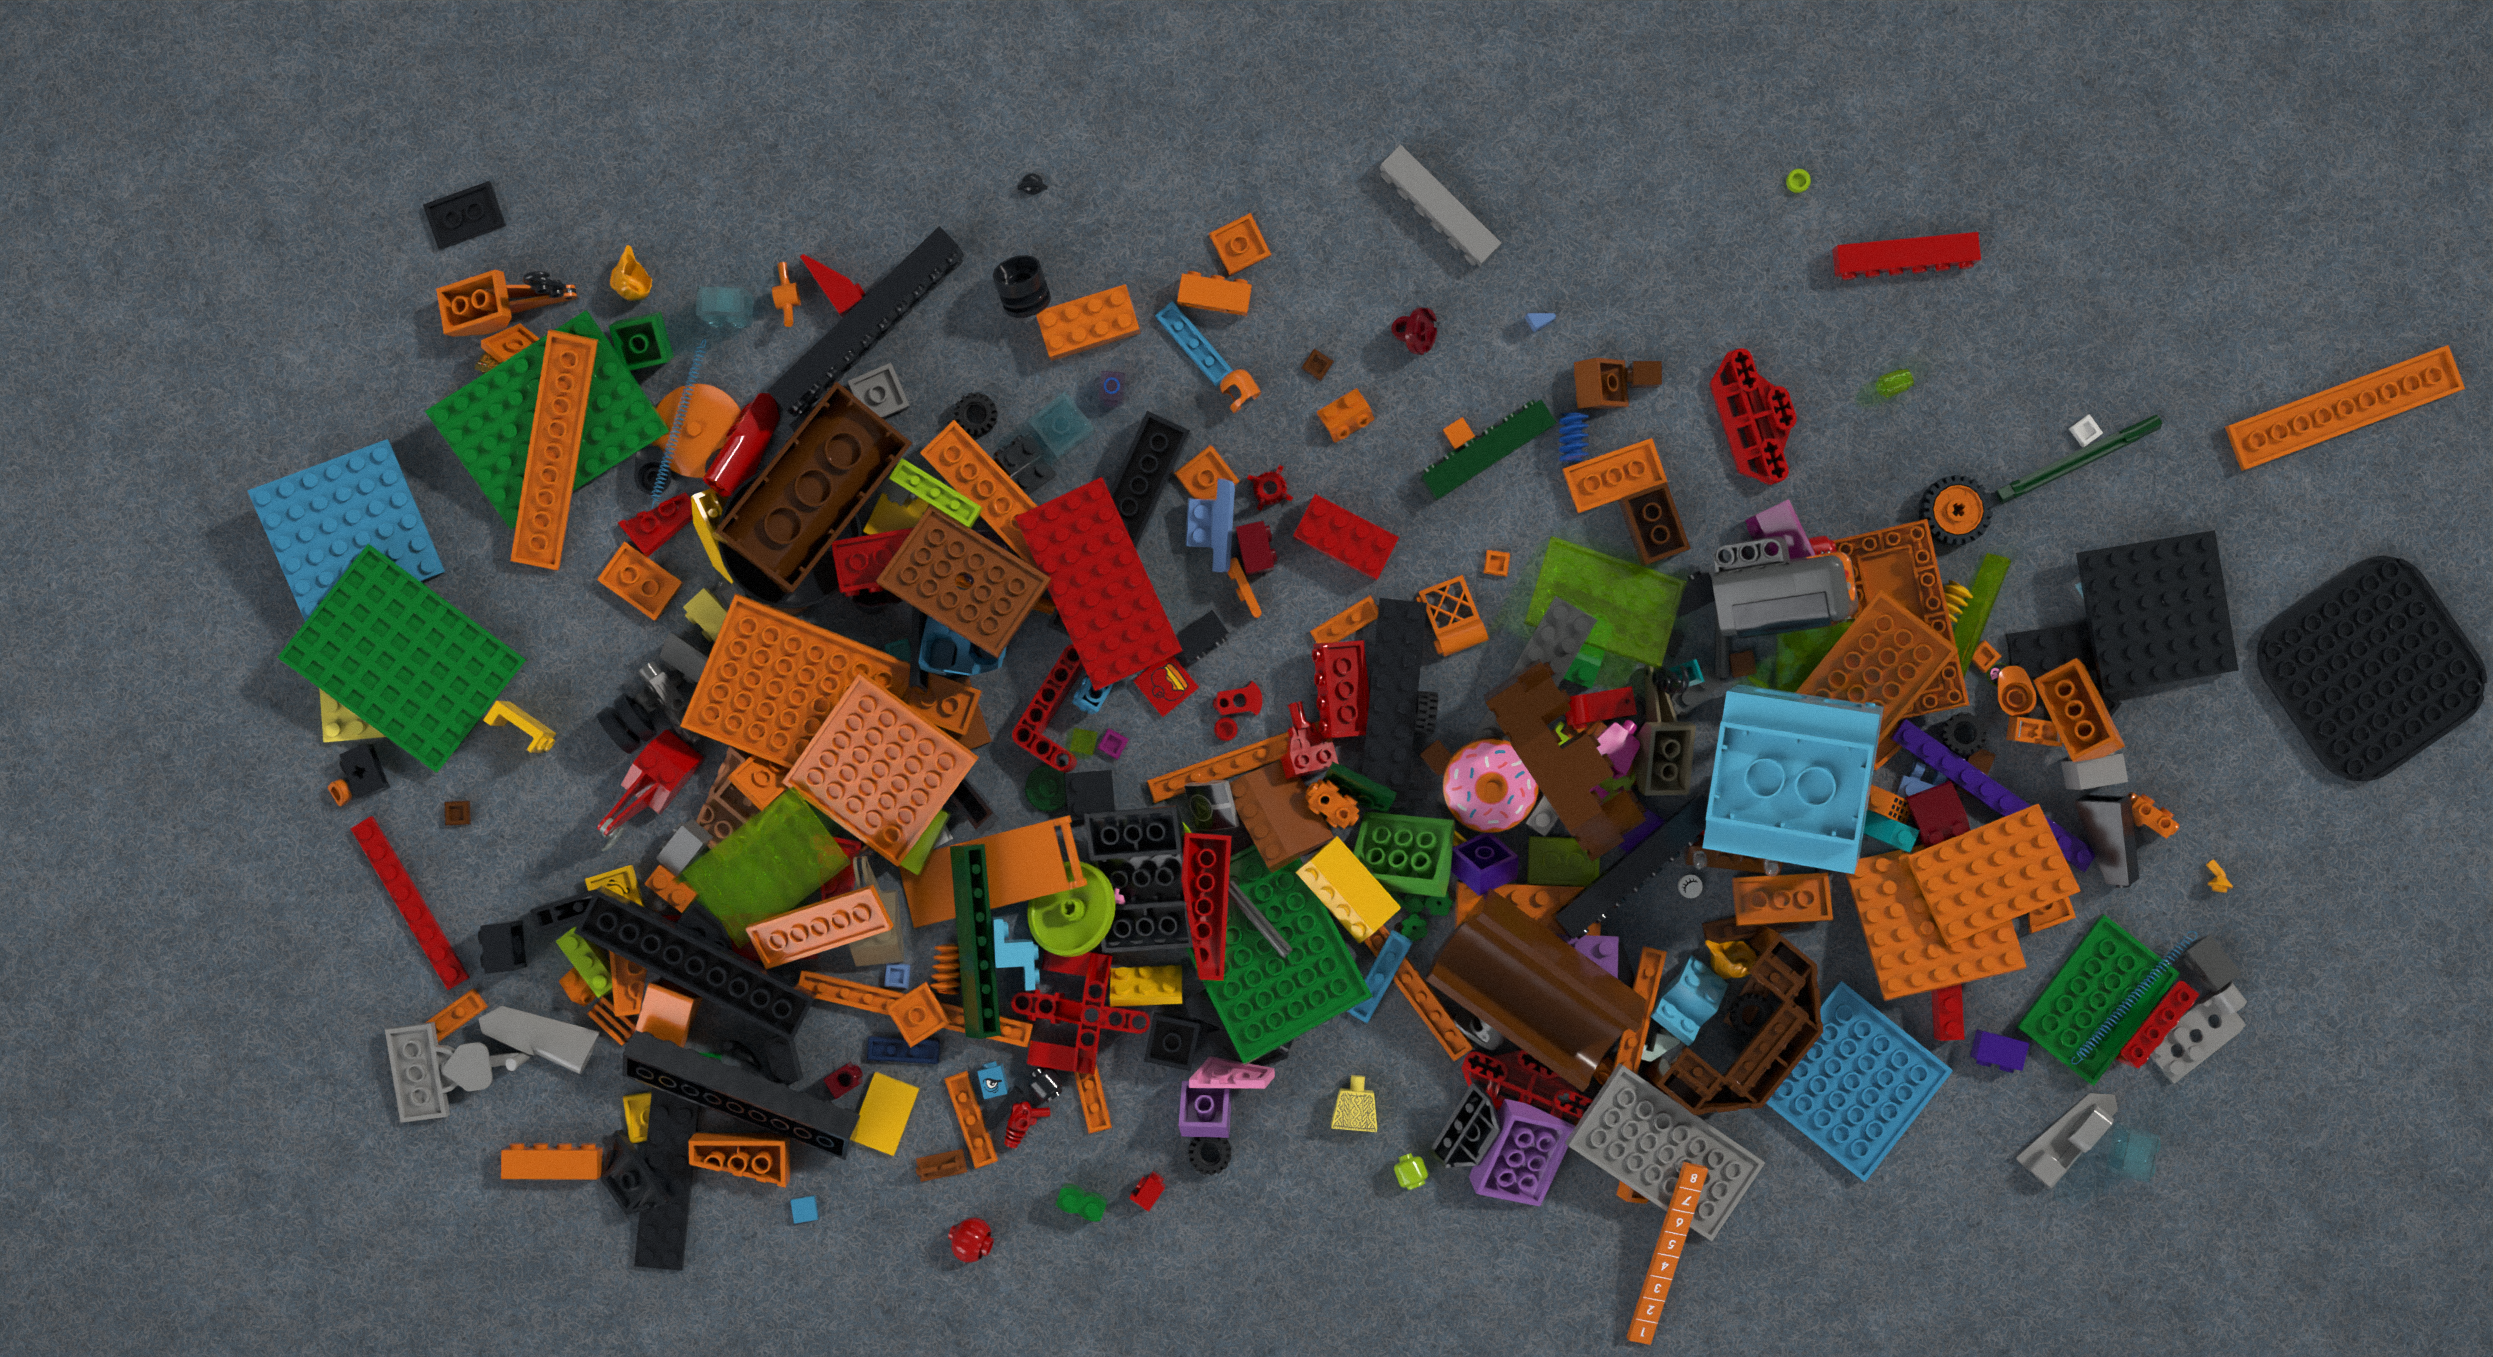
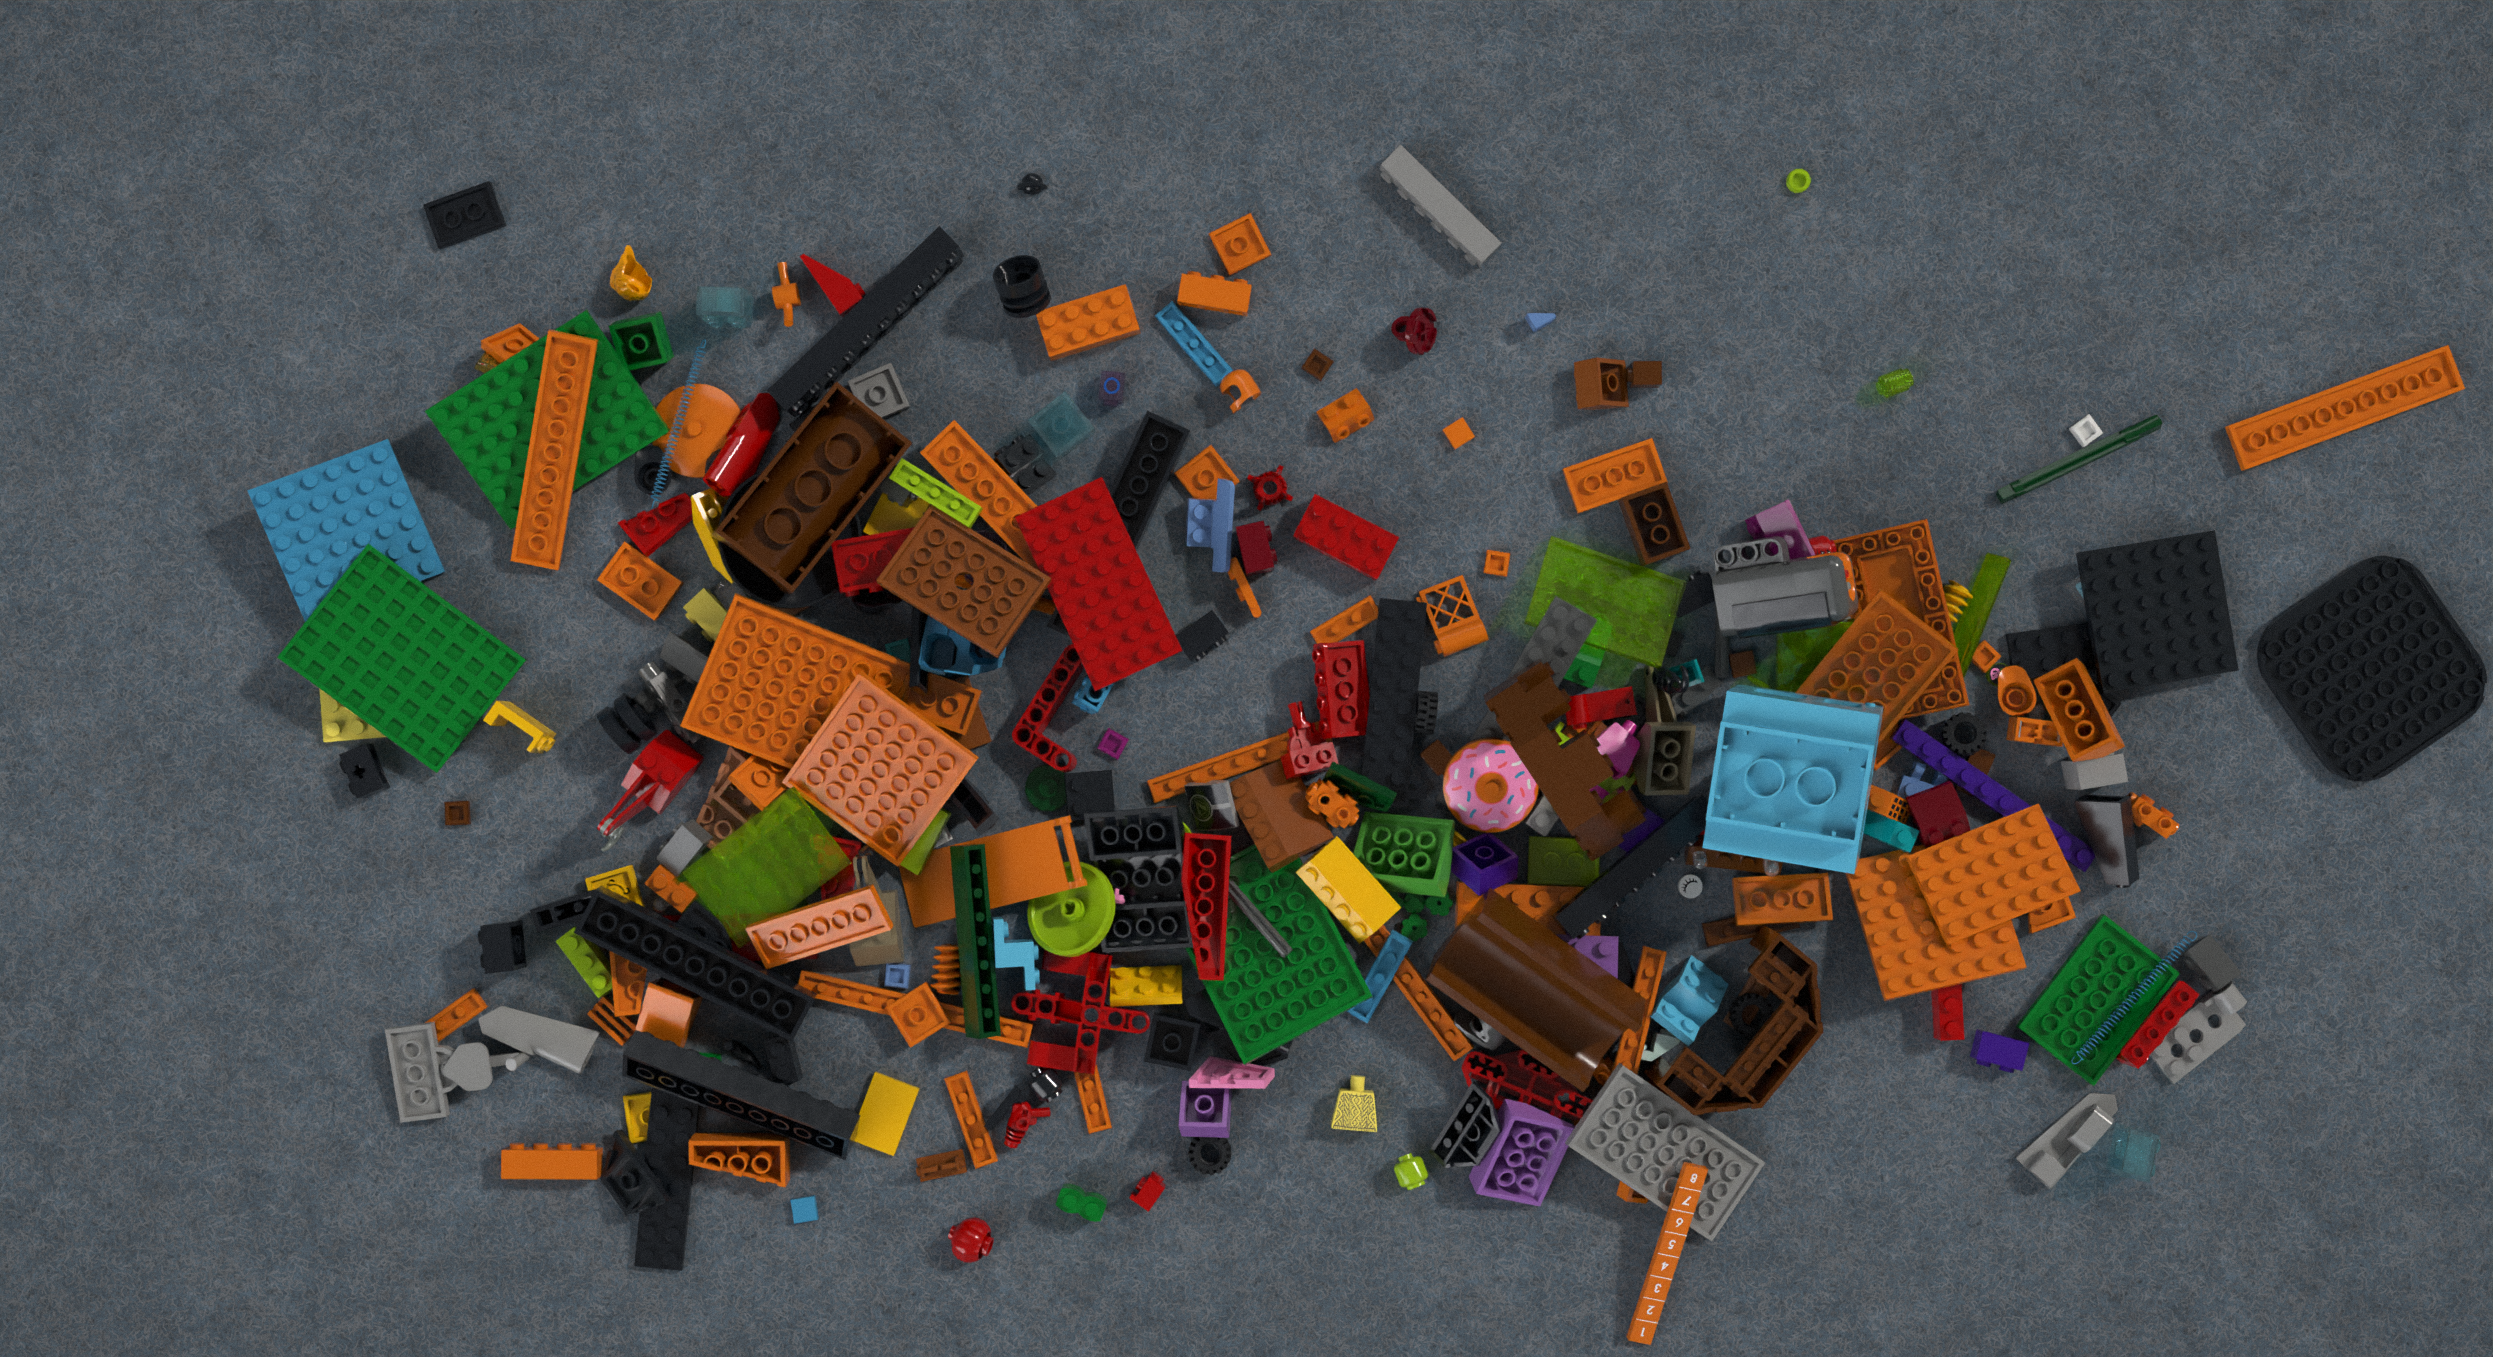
orange tile [328,779,352,807] -> none
red plate [350,816,470,990] -> none
orange slope [436,270,577,337] -> none
orange bracket [559,967,596,1007] -> none
dark red brick [823,1061,863,1099] -> none
dark blue tile [867,1036,940,1064] -> none
black tyre [954,392,998,437] -> none
dark azure brick [977,1061,1009,1099] -> none
clear neon green tile [1070,728,1098,755] -> none
red tile [1133,656,1199,717] -> none
red piece [1213,681,1263,716] -> none
red plate [1214,717,1238,741] -> none
dark green brick [1421,399,1557,501] -> none
blue piece [1559,413,1589,462] -> none
light orange hair [1705,940,1757,979] -> none
red connector [1709,348,1797,486] -> none
dark azure plate [1766,980,1953,1182] -> none
red brick [1832,232,1981,280] -> none
wheel [1919,475,1993,546] -> none
light orange plate [2206,859,2233,893] -> none

